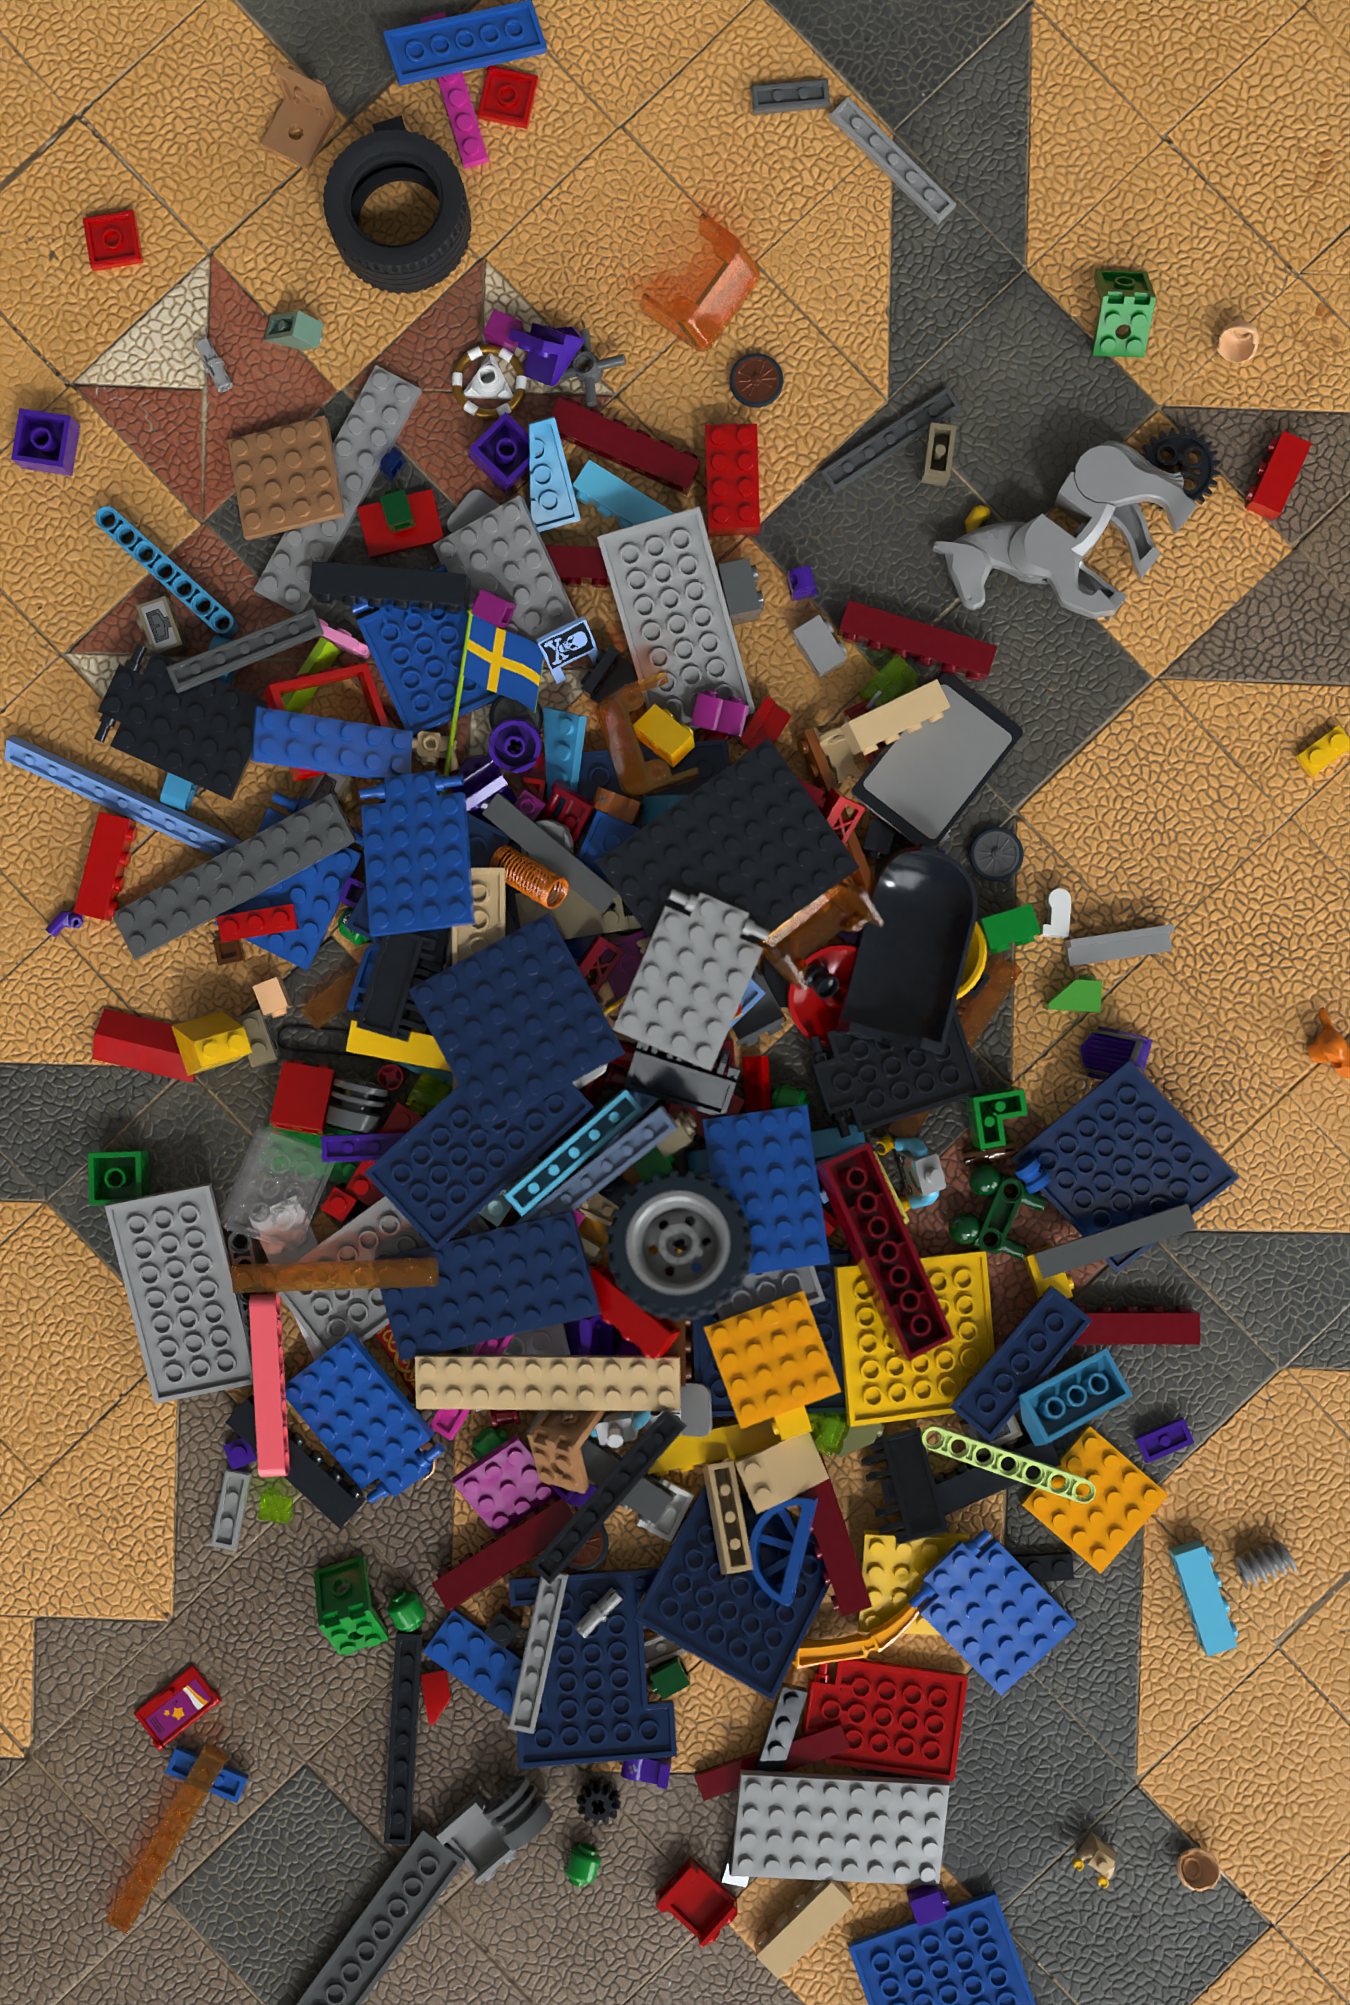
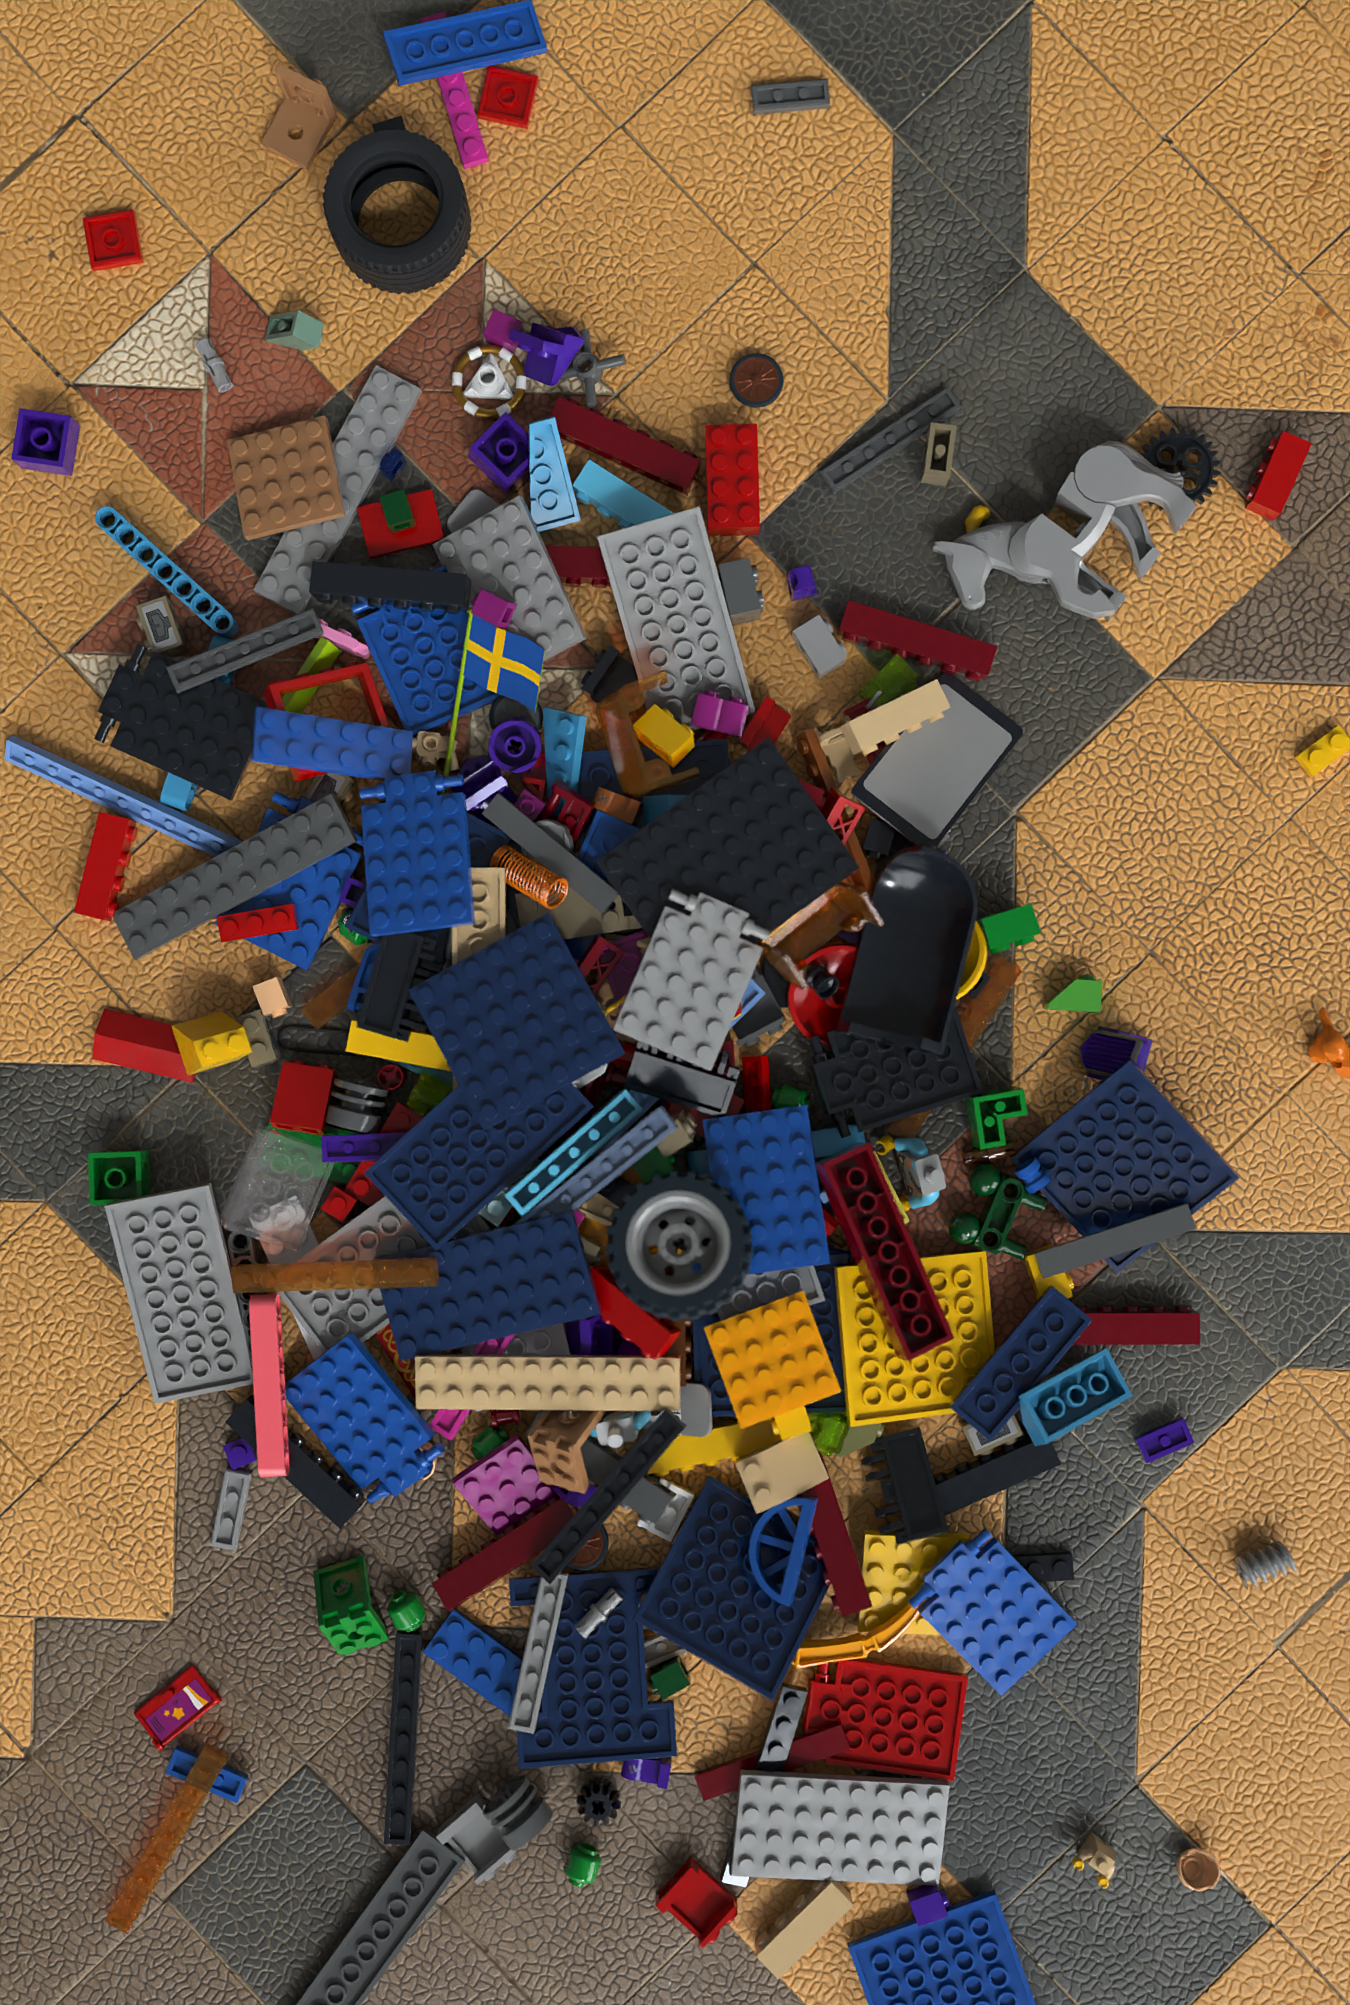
dark purple arm [45,911,84,937] -> none
reddish brown tile [213,939,245,966] -> none
clear neon green panel [258,1487,294,1524] -> none
red slope [421,1670,451,1726] -> none
black brick [484,1604,523,1650] -> none
flag [536,616,600,684] -> none
clear orange windscreen [642,213,760,352] -> none
tan brick [702,1461,753,1575] -> none
light grey tile [829,96,956,225] -> none
yellowish green beam [921,1424,1096,1503] -> none
dark grey wheel [969,827,1024,882] -> none
light orange plate [1020,1424,1168,1574] -> none
white leg [1039,888,1071,938] -> none
light grey fence [1064,924,1175,967] -> none
green bracket [1092,269,1156,357] -> none
medium azure brick [1168,1540,1238,1656] -> none
light nougat hair [1217,320,1259,363] -> none

